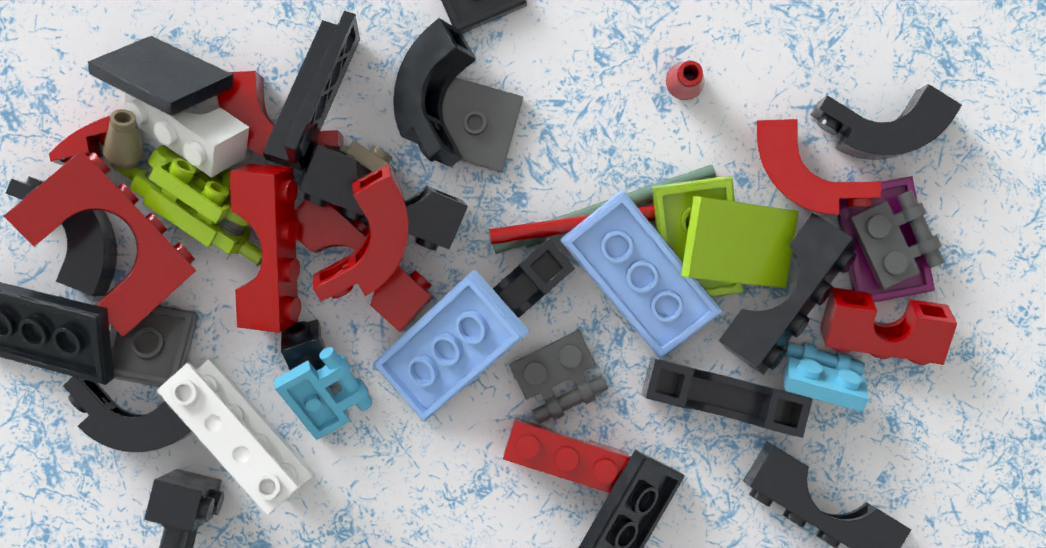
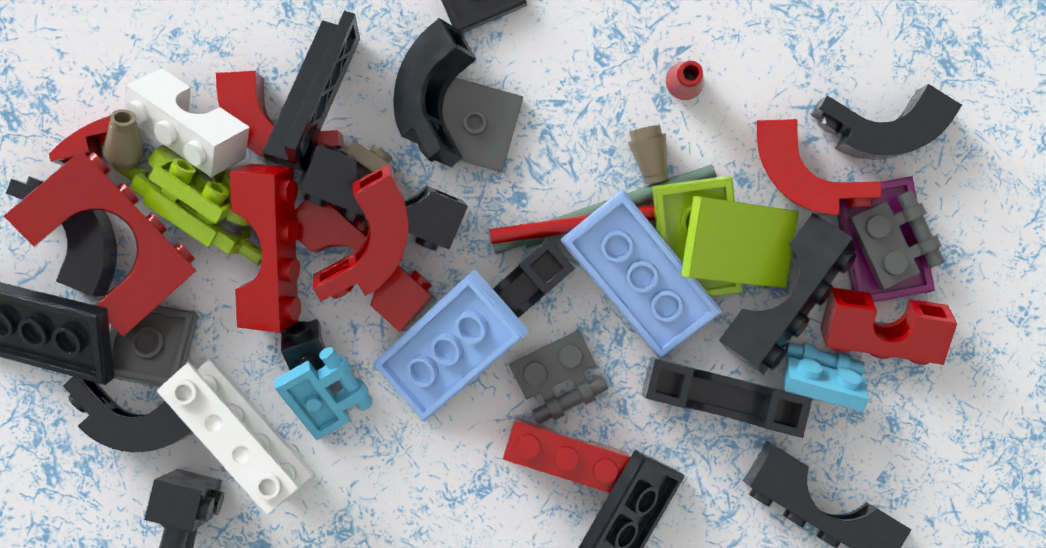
black tile [88,36,234,116] -> none
none -> dark tan cone [628,124,668,184]

